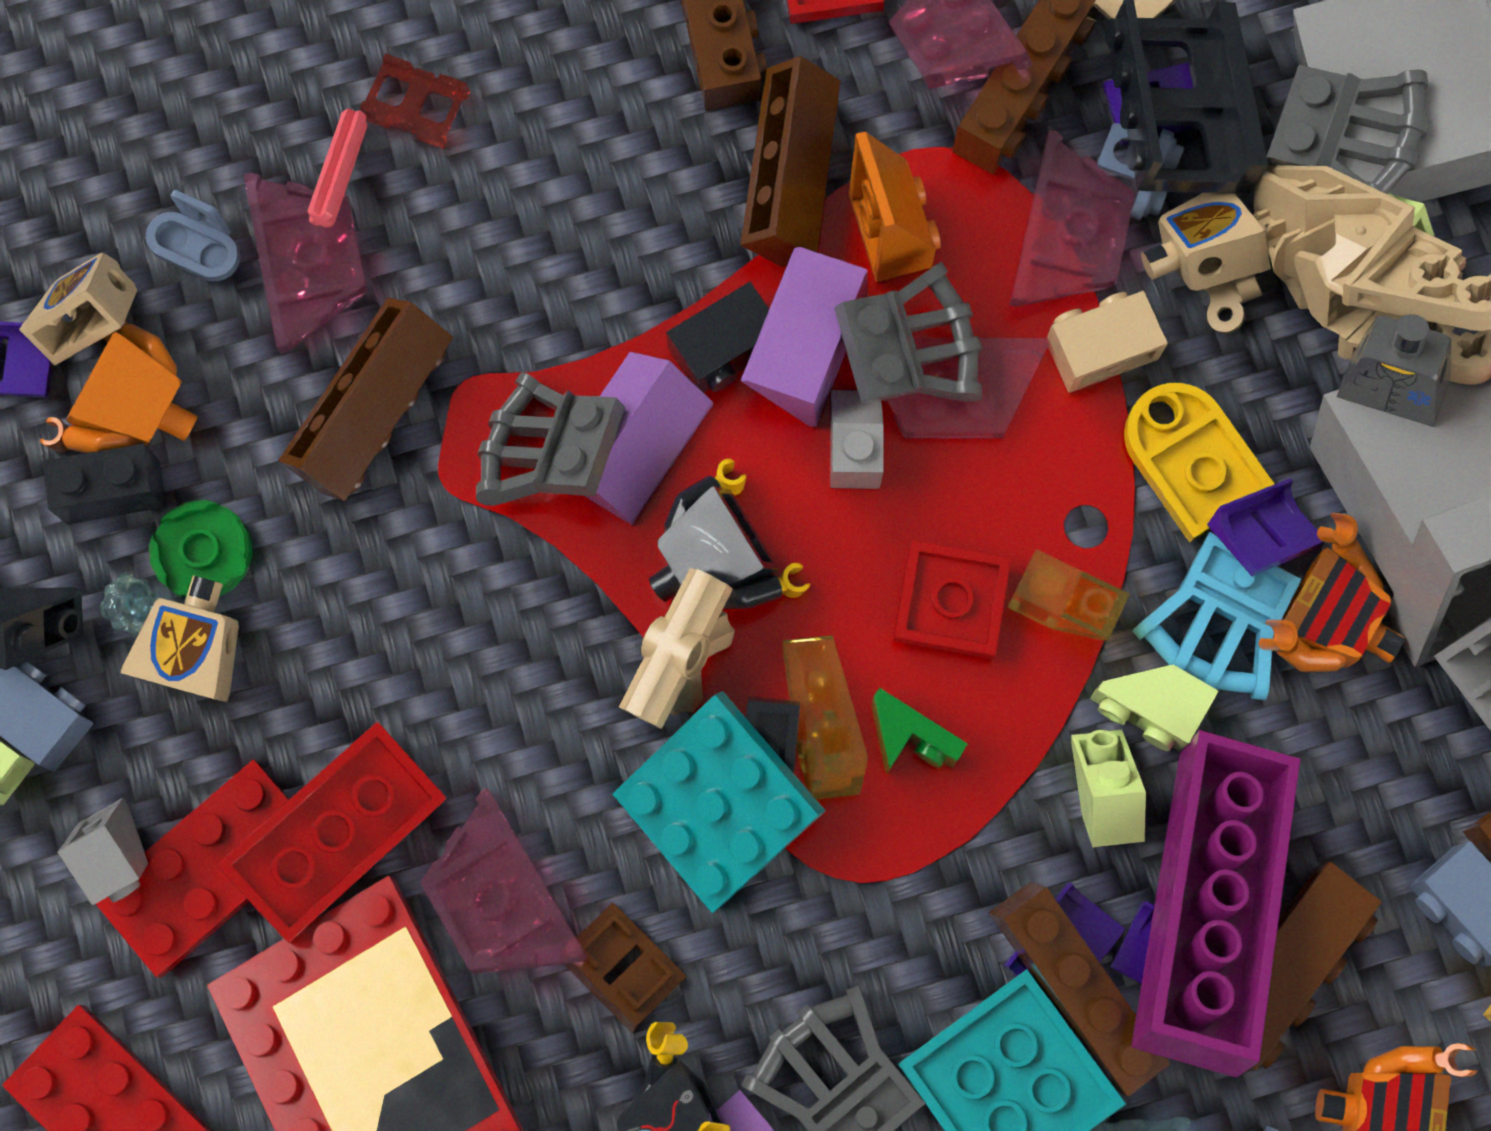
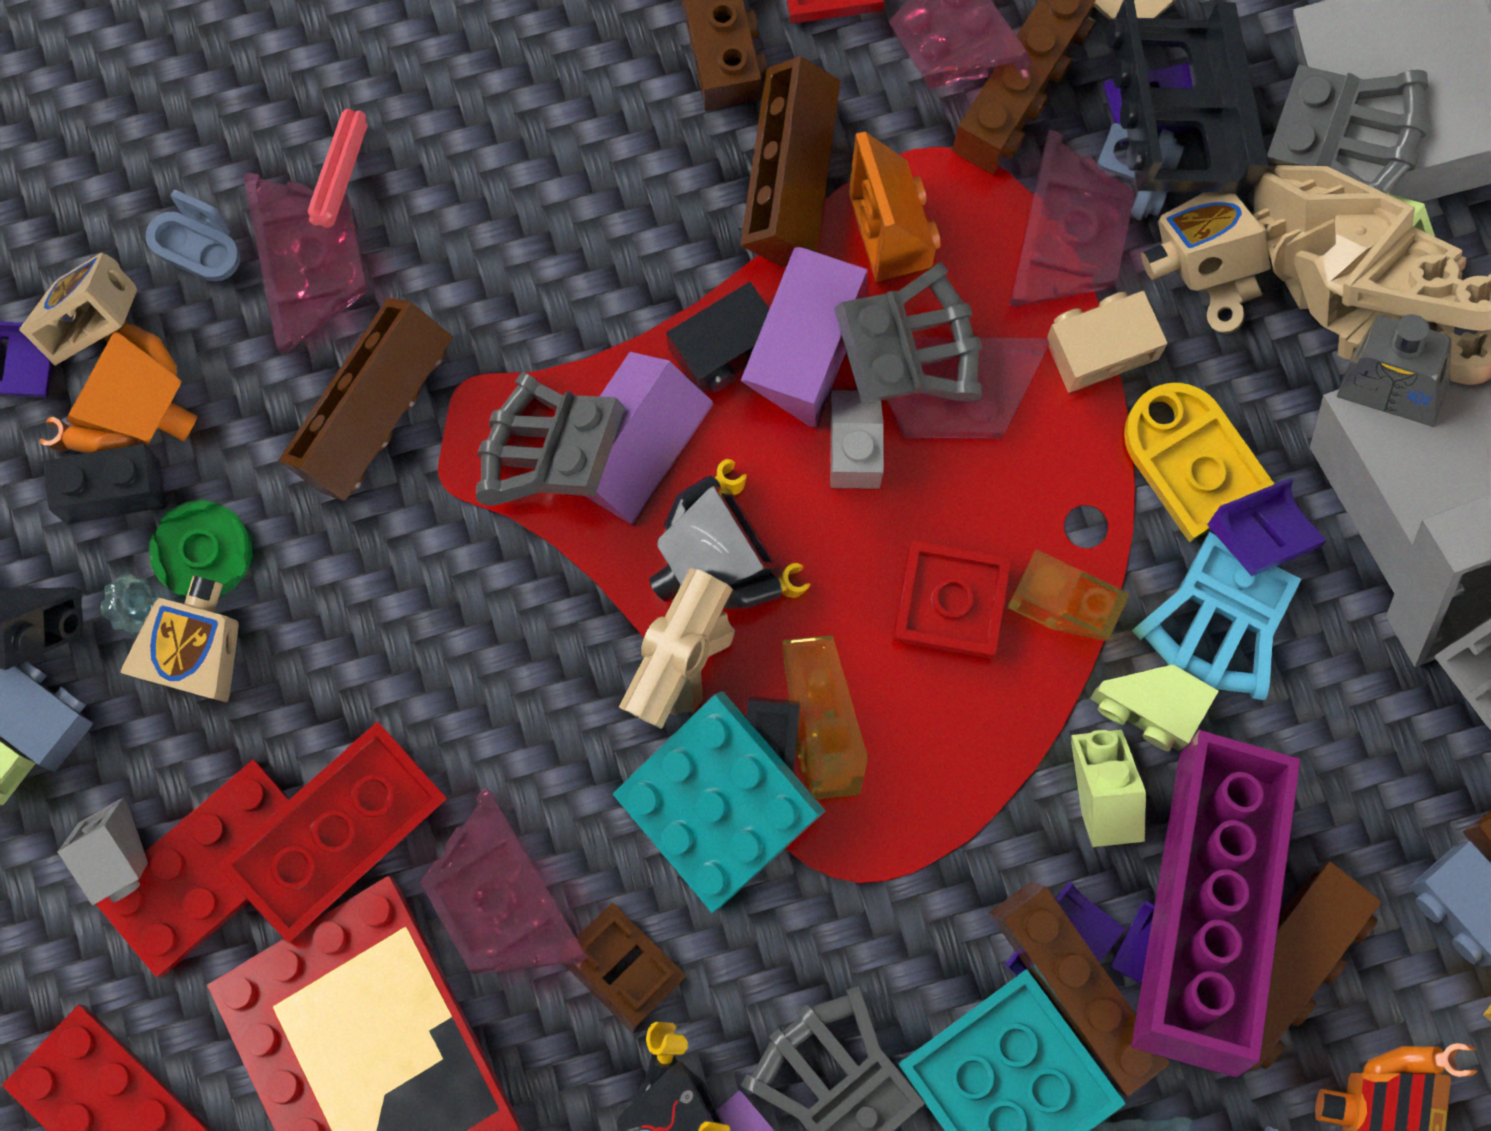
clear red piece [360,53,470,149] -> none
green slope [871,688,968,774] -> none
torso [1258,512,1405,672] -> none

